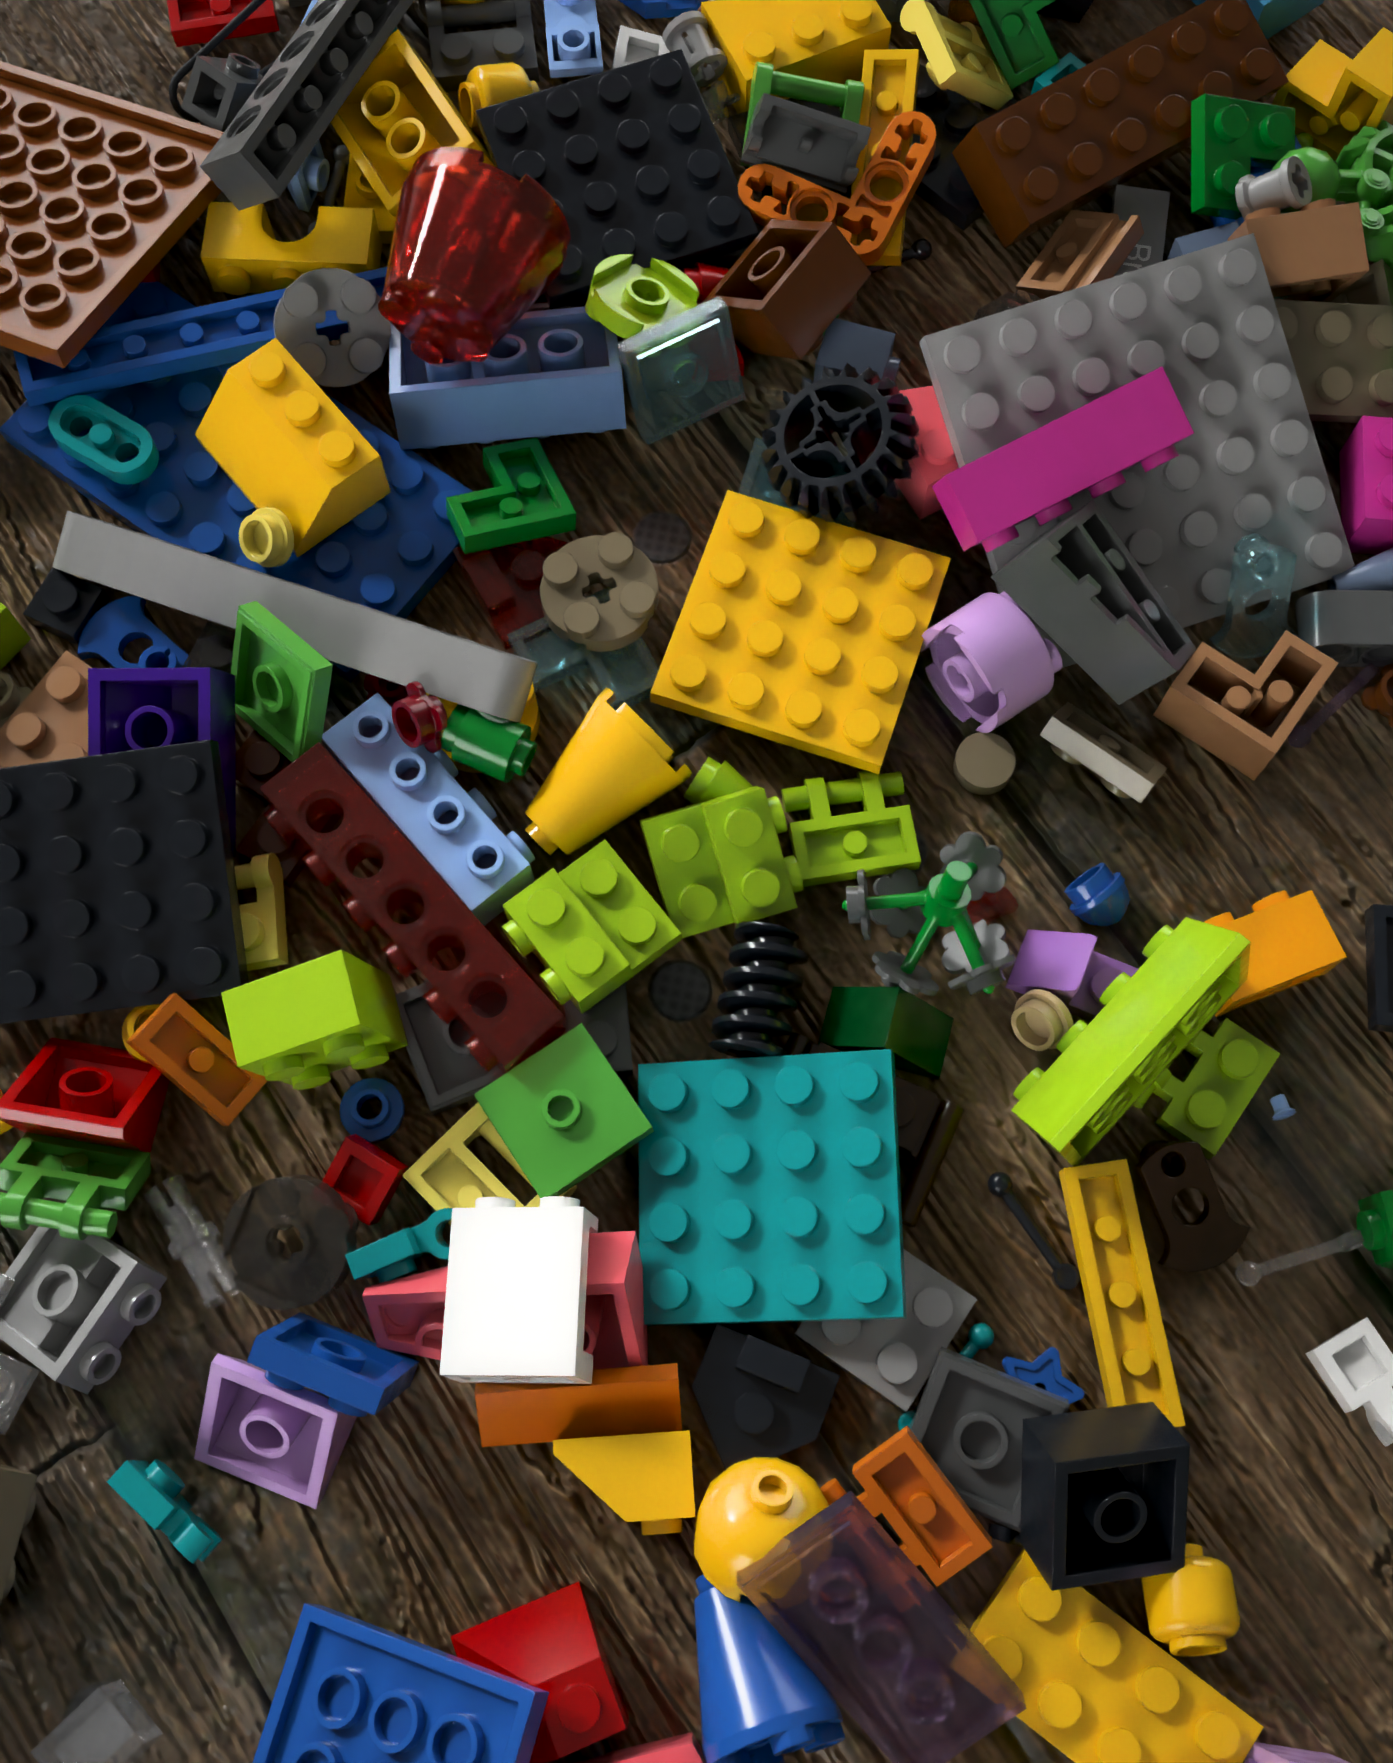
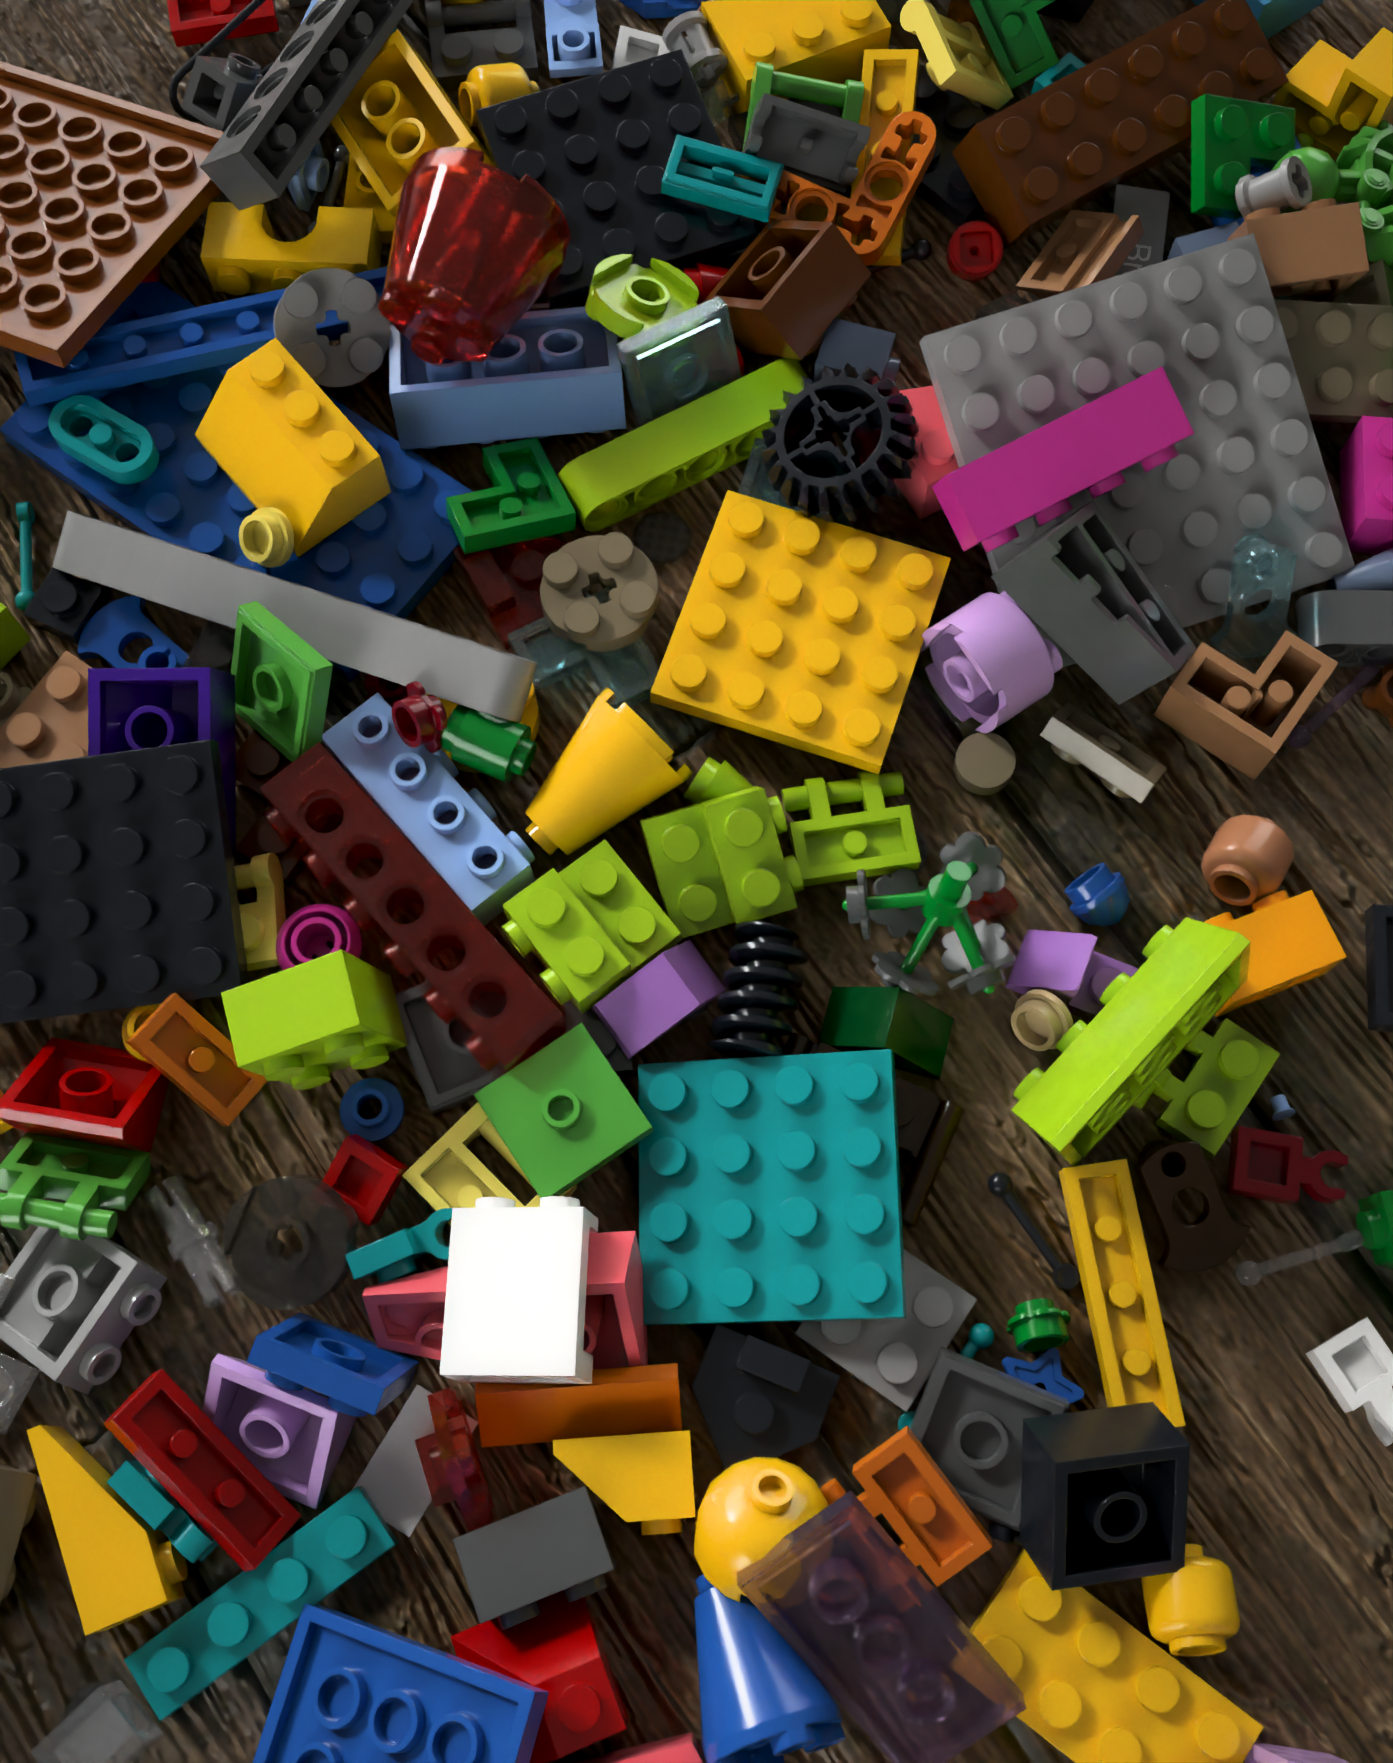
none -> teal hinge [15,501,35,612]
none -> yellow slope [27,1425,188,1636]
none -> red plate [103,1369,301,1572]
none -> teal plate [124,1486,399,1721]
none -> dark pink cone [276,904,362,970]
none -> white sticker [352,1384,478,1537]
none -> clear red plate [414,1387,498,1532]
none -> dark grey brick [453,1486,617,1630]
none -> lime beam [557,358,810,532]
none -> medium lavender slope [592,940,726,1059]
none -> teal tile [661,134,784,223]
none -> red tile [946,221,1003,281]
none -> green plate [1006,1298,1071,1353]
none -> nougat head [1201,814,1294,906]
none -> dark red plate [1226,1126,1348,1205]

